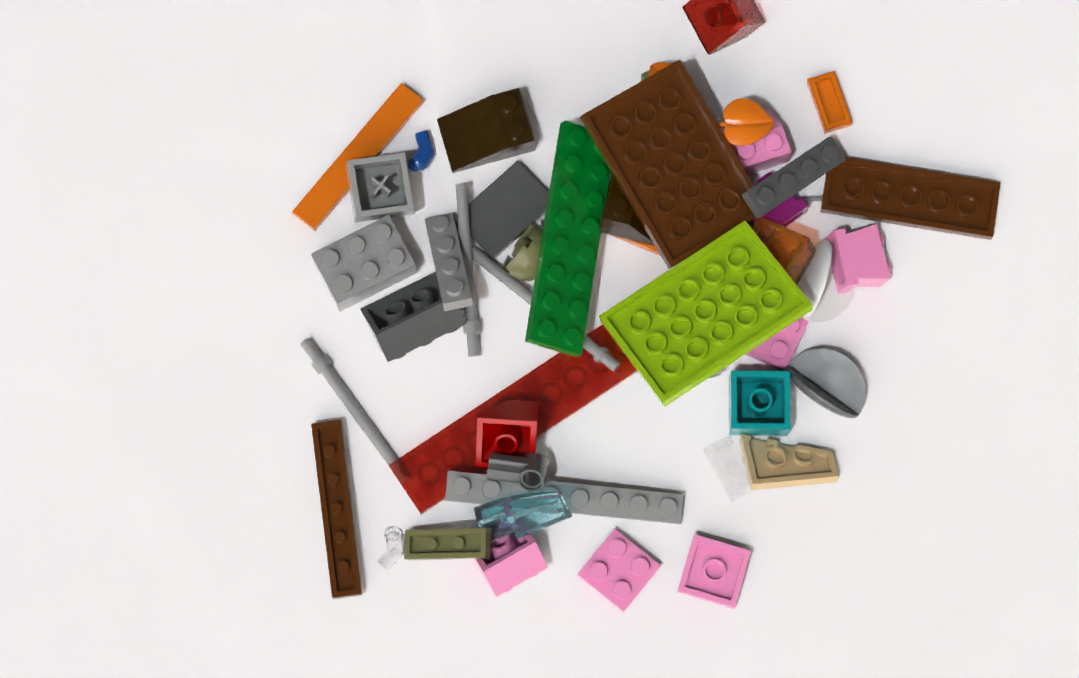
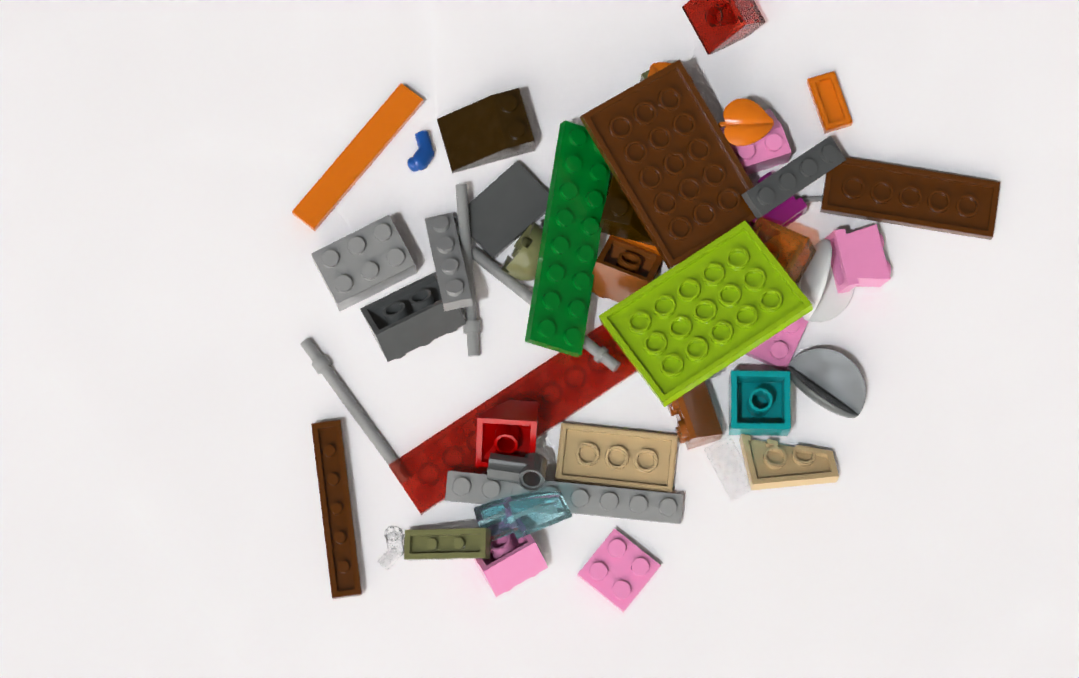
light grey brick [346,152,414,223] -> none
bright pink plate [677,534,751,609] -> none
none -> tan tile [555,422,678,493]
none -> dark orange slope [592,235,662,302]
none -> dark orange slope [667,381,723,450]

